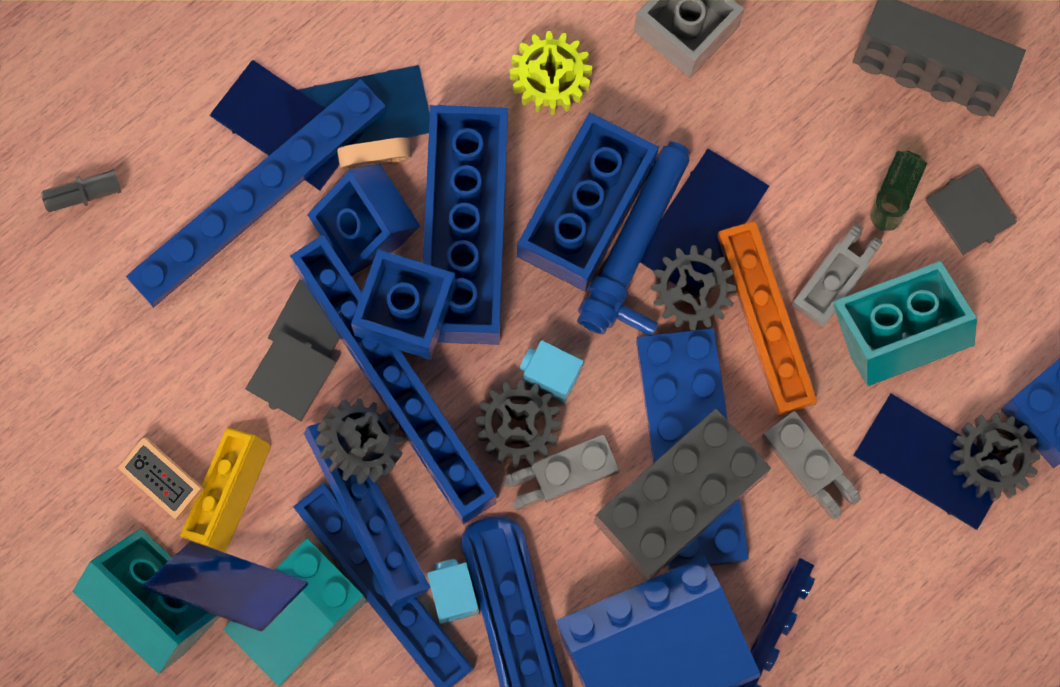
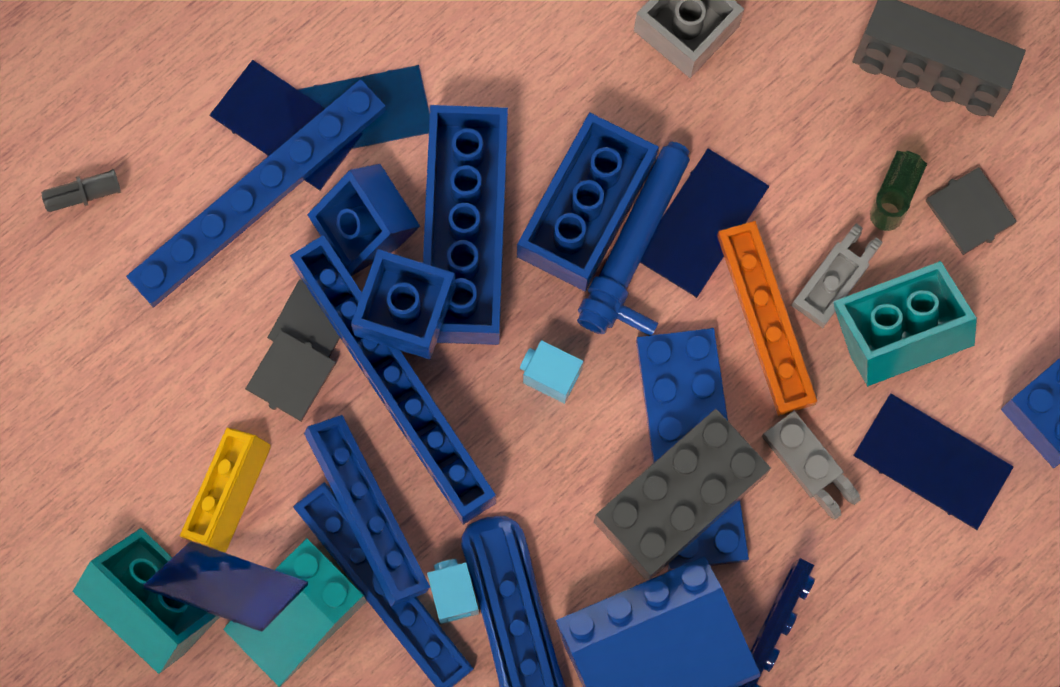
tile [118,438,205,520] -> none
dark grey gear [315,398,404,484] -> none
light nougat beam [337,137,412,170] -> none
dark grey gear [475,380,562,468] -> none
light grey hinge [503,434,619,510] -> none
neon yellow gear [510,31,592,115] -> none
dark grey gear [651,245,737,331] -> none
dark grey gear [950,413,1040,501] -> none

